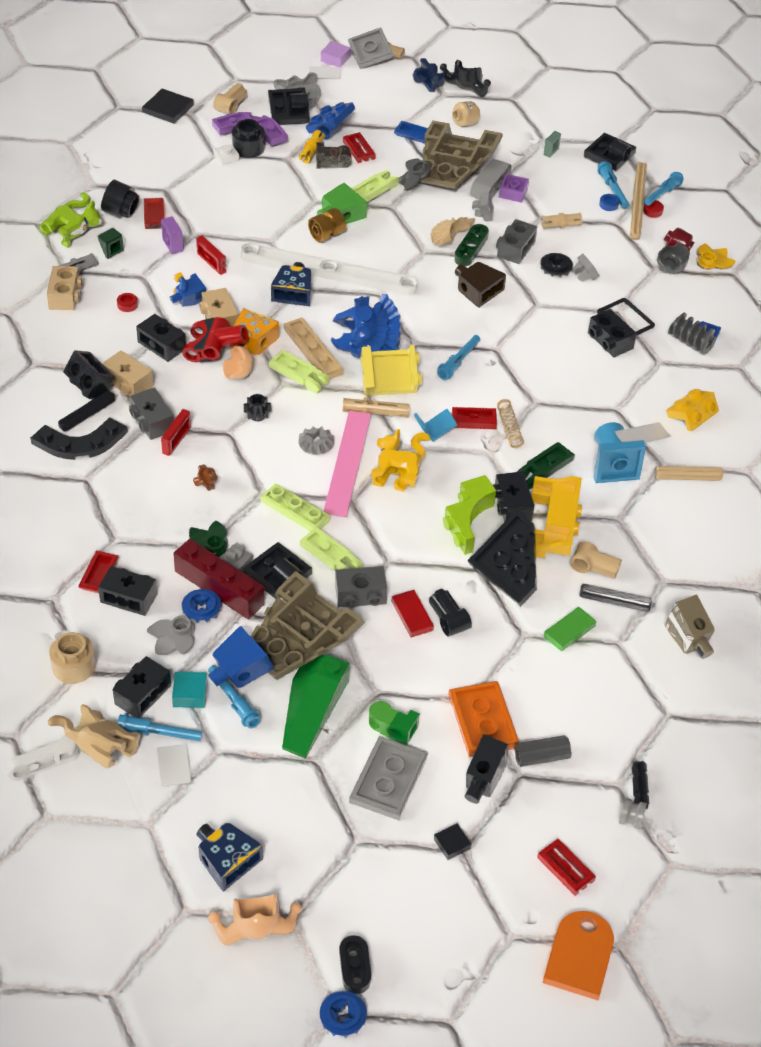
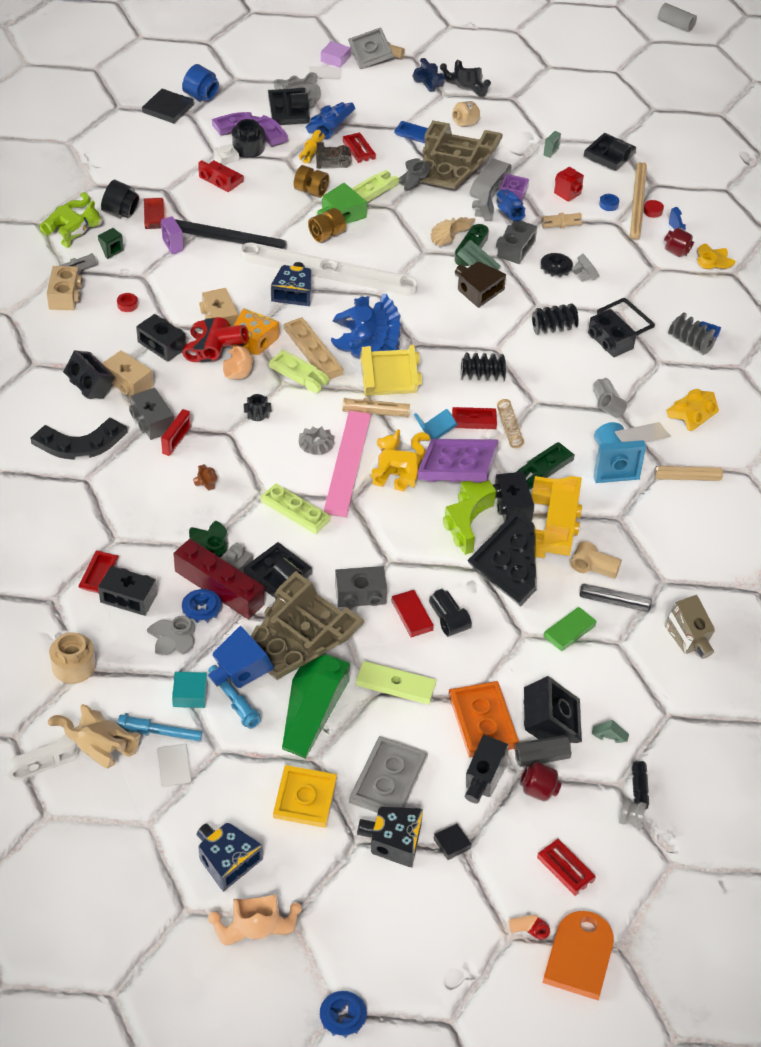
black axle [58,390,115,432] -> none
black brick [112,656,172,718] -> none
blue piece [169,272,206,307] -> none
red tile [196,235,226,275] -> none
tan piece [213,83,247,114] -> none
yellowish green hinge [299,527,363,571] -> none
black plate [339,935,372,994] -> none
leg [369,701,420,745] -> none
dark azure pin [437,335,481,380] -> none
dark azure pin [597,161,630,209] -> none
dark azure pin [644,171,684,206] -> none
dark grey hair [657,243,690,274] -> none
none -> black axle [175,219,287,250]
none -> blue piece [182,64,219,102]
none -> red bracket [198,160,244,193]
none -> yellow plate [273,765,337,828]
none -> pearl gold wheel [293,165,329,198]
none -> yellowish green tile [356,661,437,705]
none -> black torso [357,807,423,868]
none -> medium lavender plate [418,439,499,483]
none -> sand green tile [457,240,501,270]
none -> black piece [460,352,506,381]
none -> blue piece [496,189,526,221]
none -> arm [508,915,550,940]
none -> dark red head [520,762,562,802]
none -> black slope [523,676,582,743]
none -> black piece [532,303,579,335]
none -> red brick [554,166,584,202]
none -> sand green tile [591,720,629,743]
none -> light grey piece [593,377,627,418]
none -> light grey pin [658,2,697,32]
none -> blue tile [668,207,686,231]

